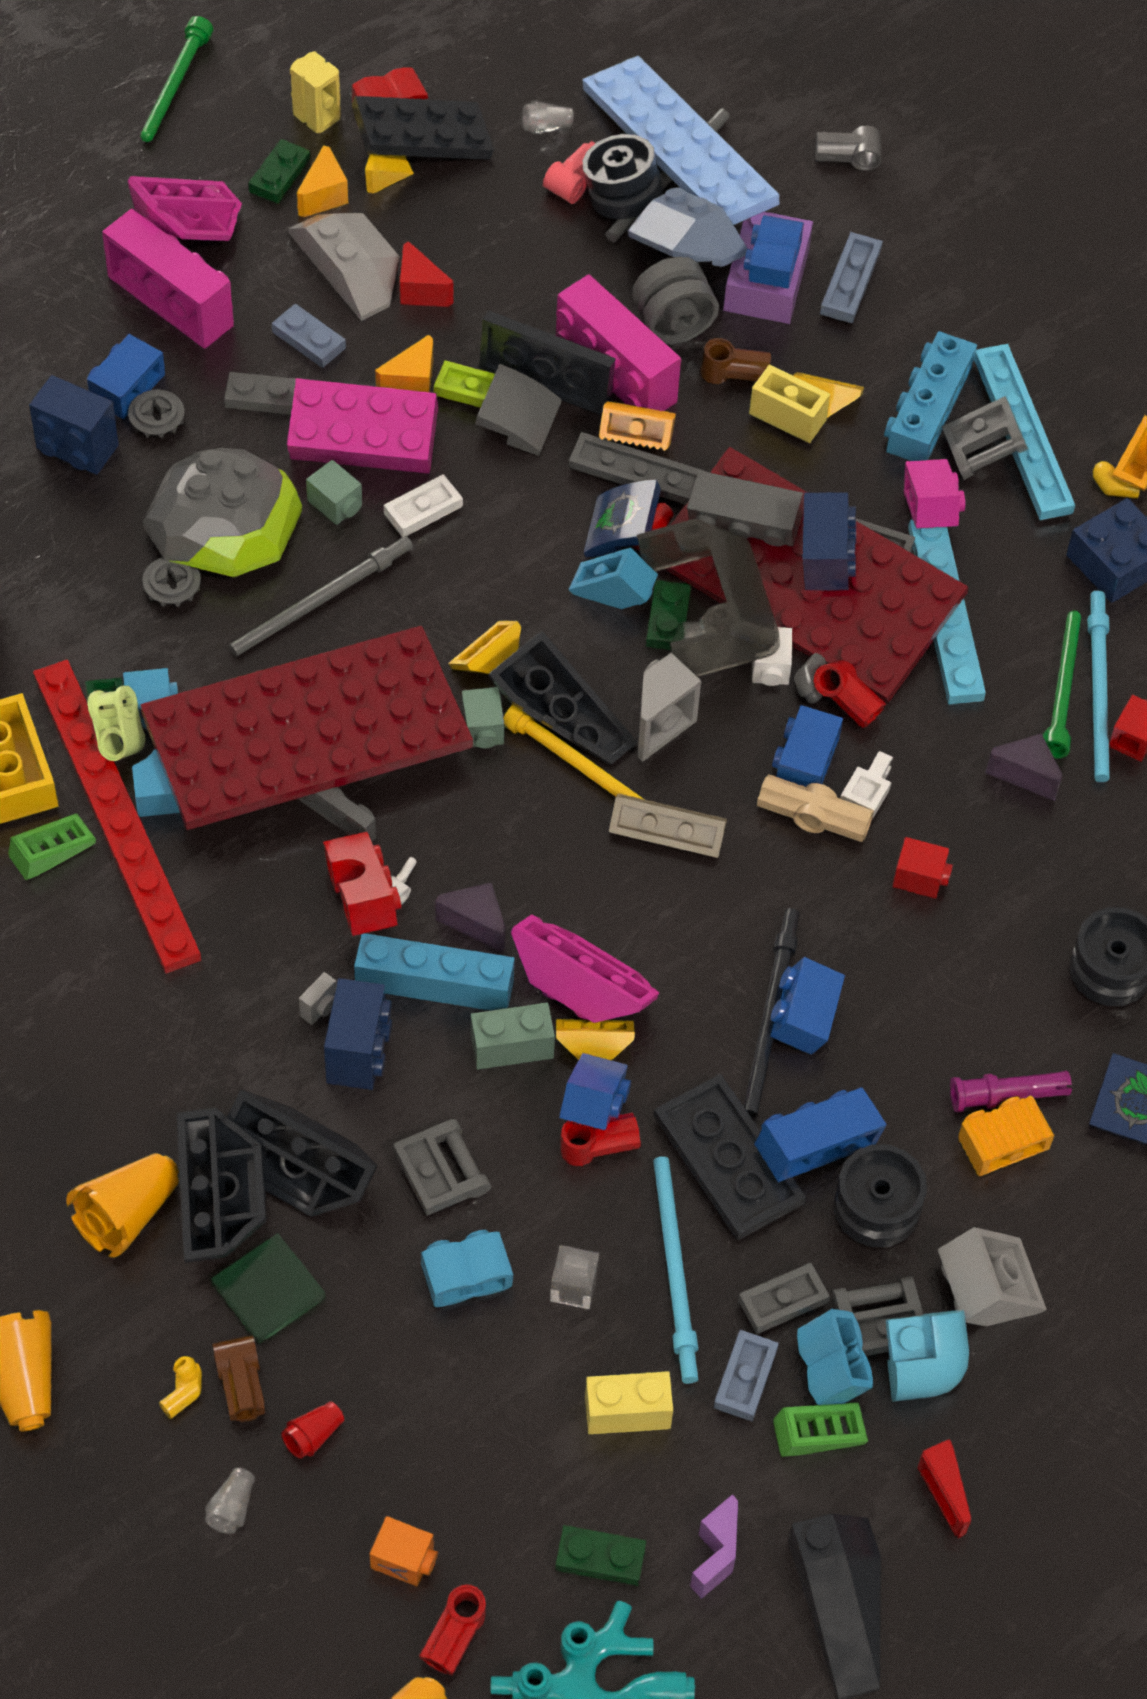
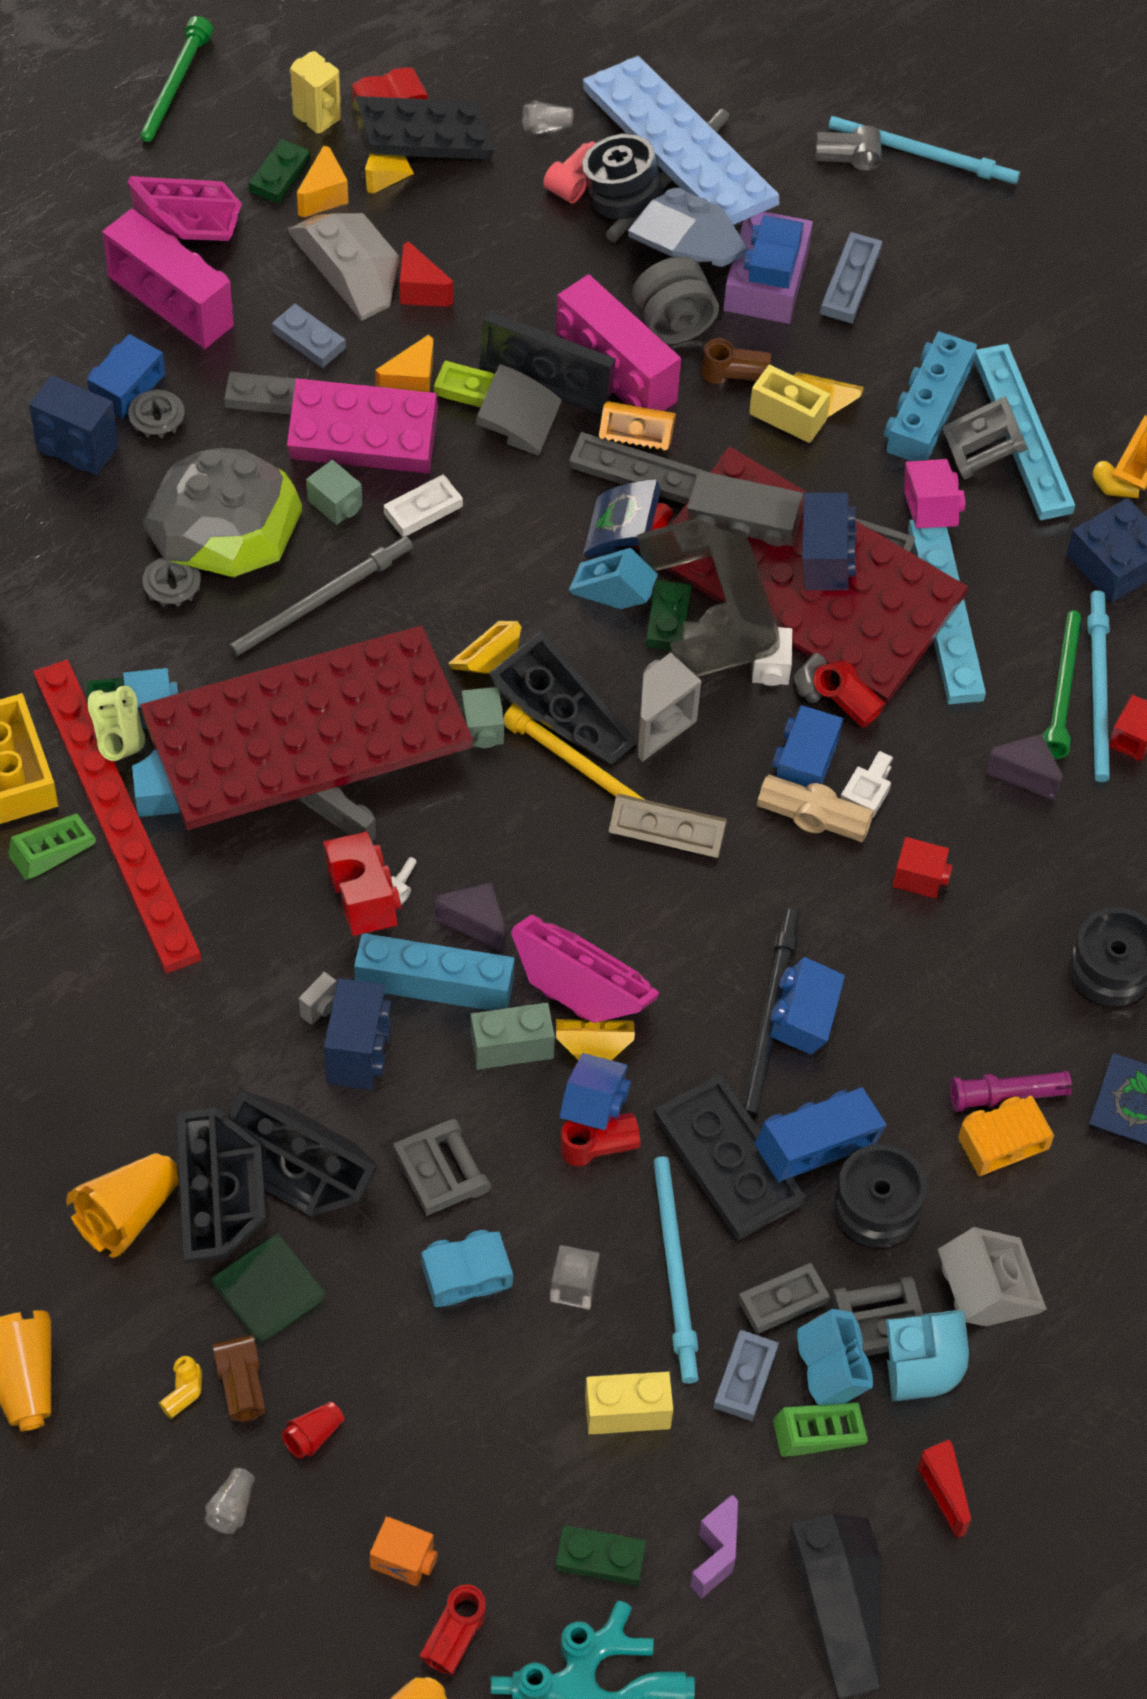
none -> medium azure bar [828,116,1020,185]

